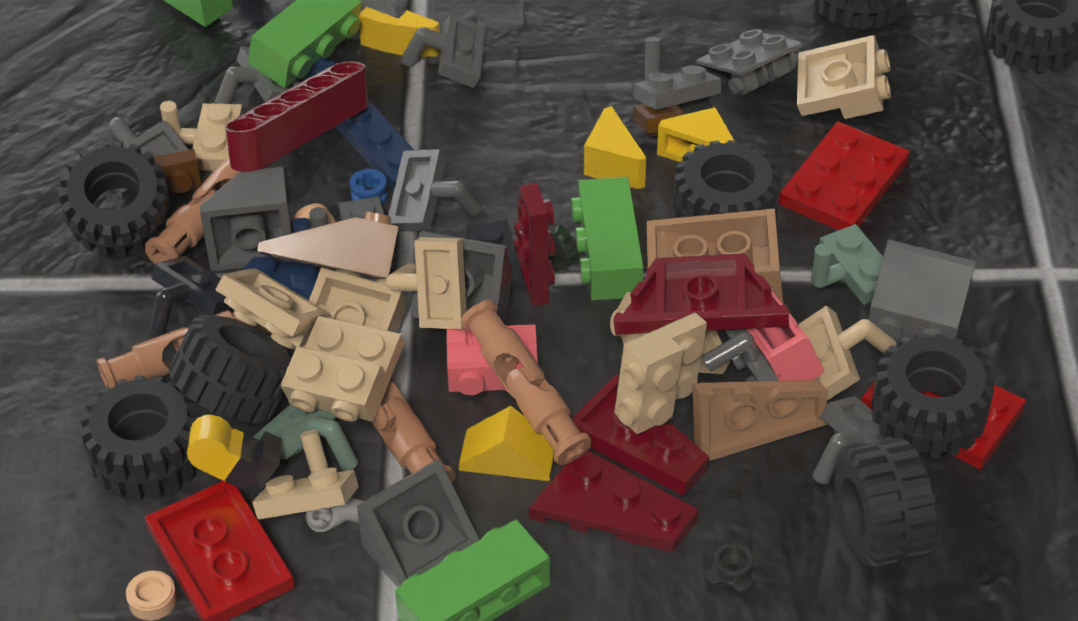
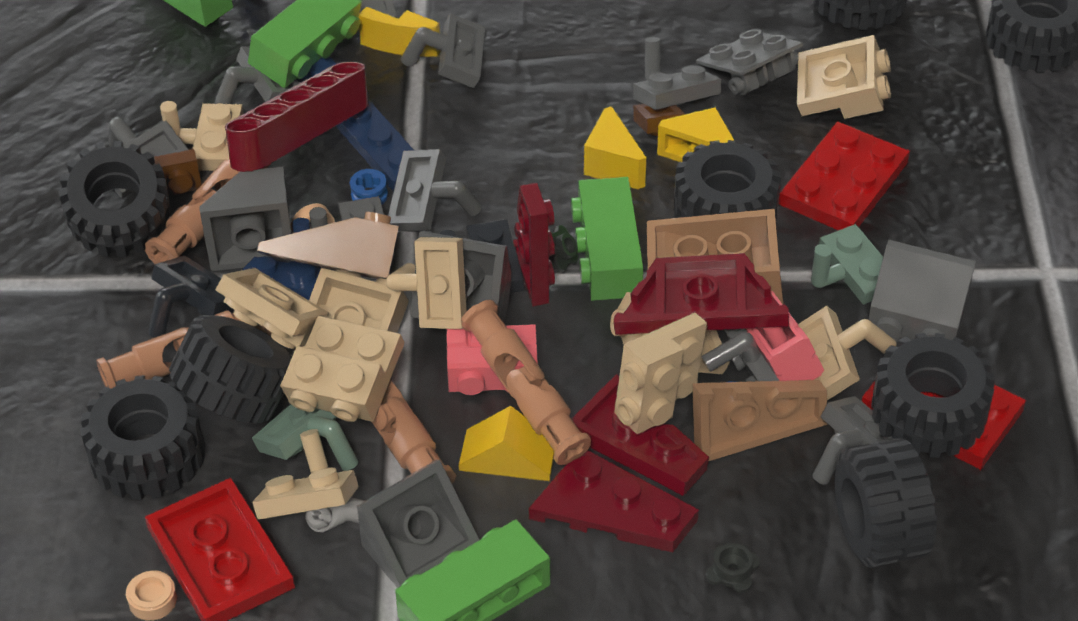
leg [187,415,282,496] -> none

